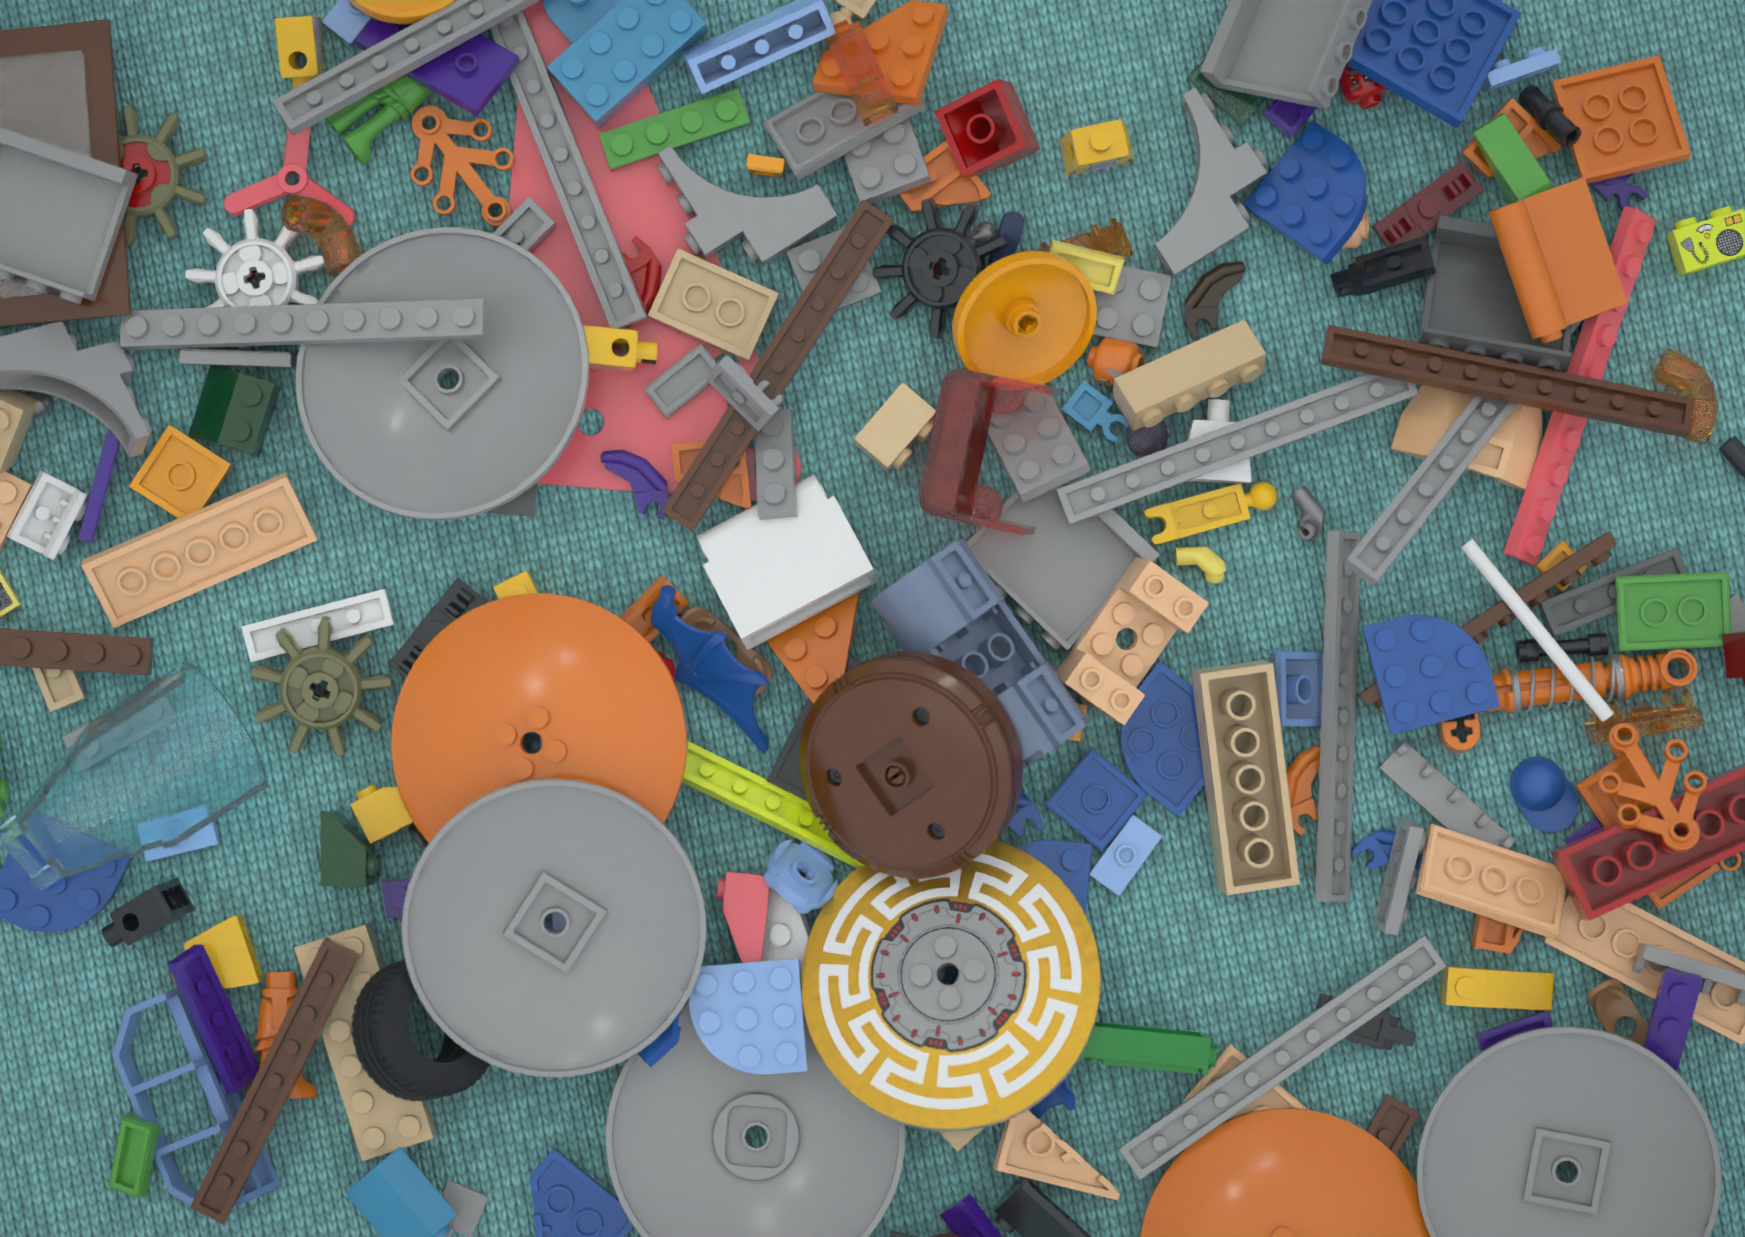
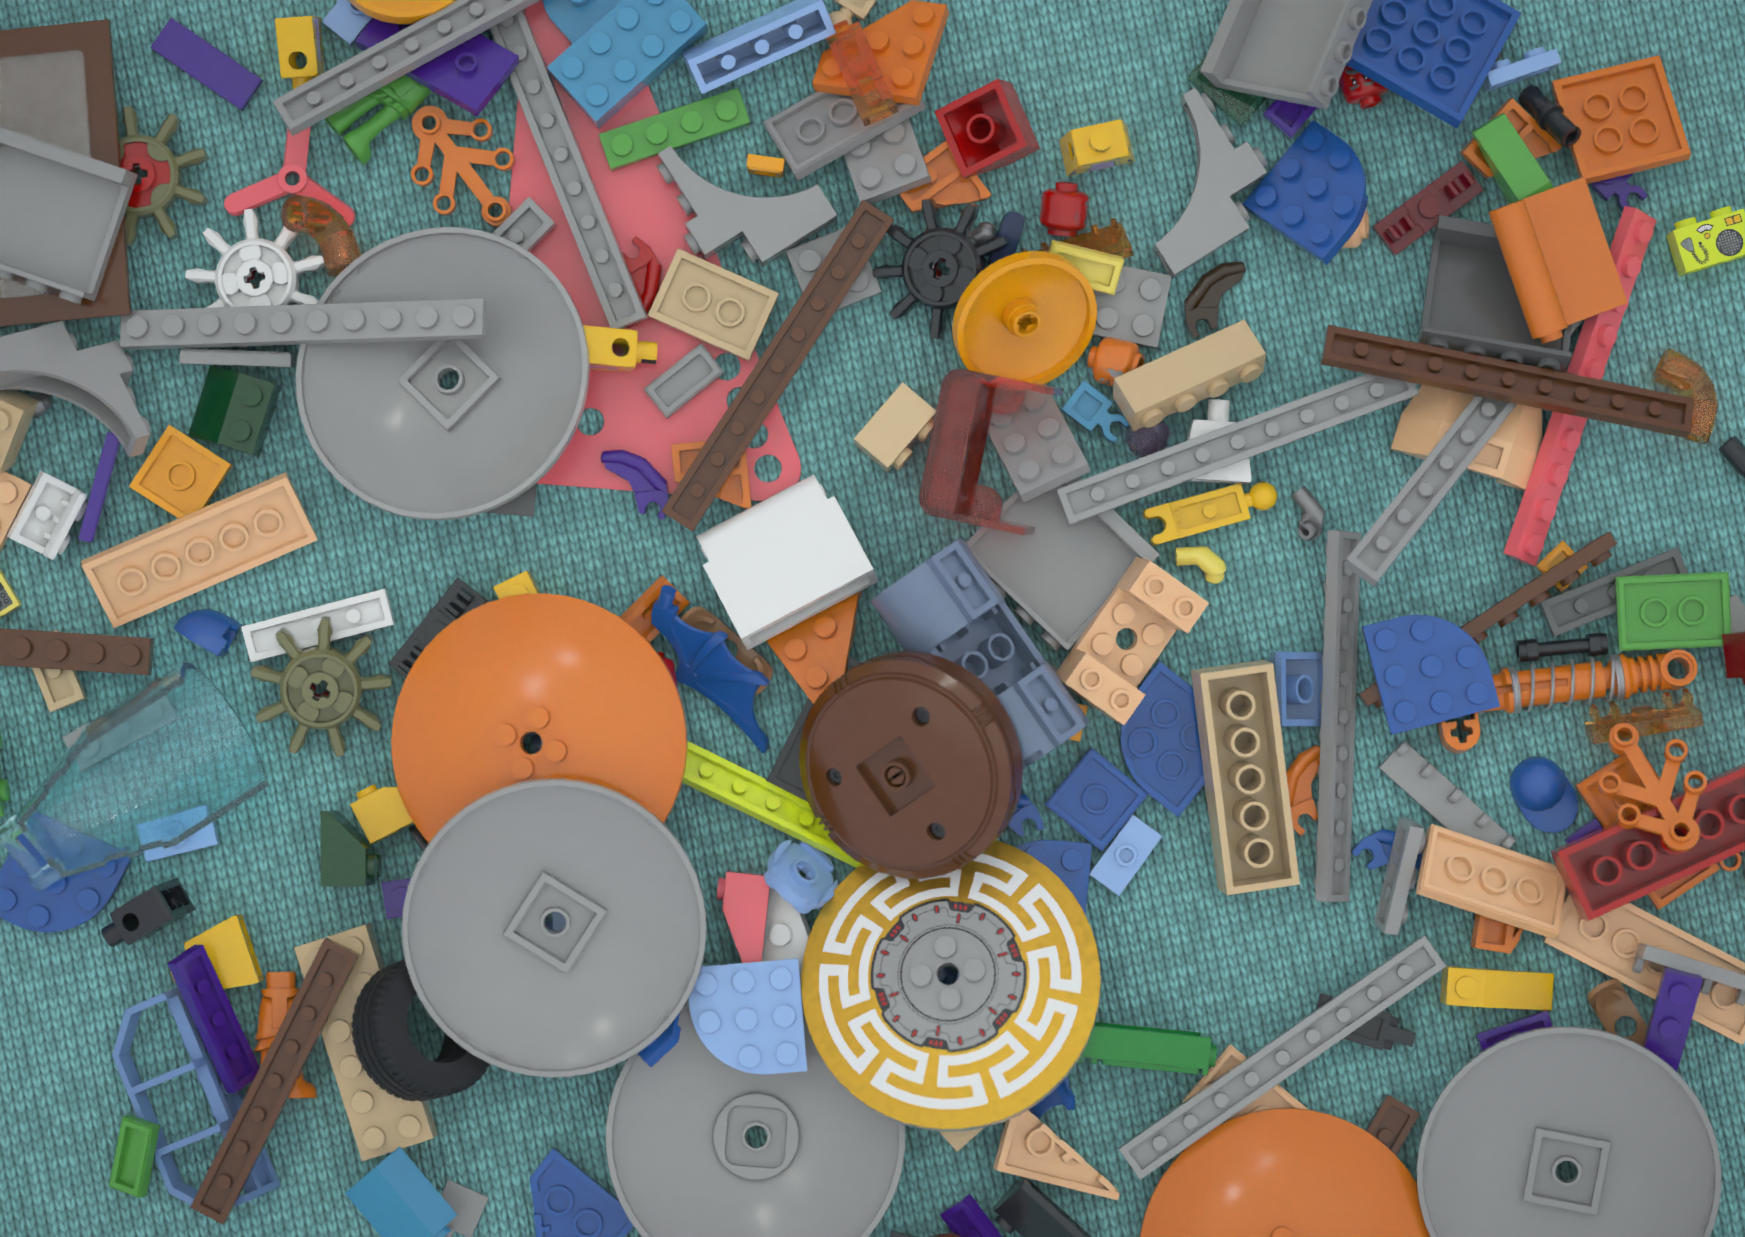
light grey plate [706,355,783,432] -> none
light grey plate [755,408,797,520] -> none
black hinge [1330,236,1436,298] -> none
white piece [1461,539,1614,722] -> none
none -> dark purple tile [150,18,264,111]
none -> blue brick [173,609,242,656]
none -> red head [1039,181,1089,236]

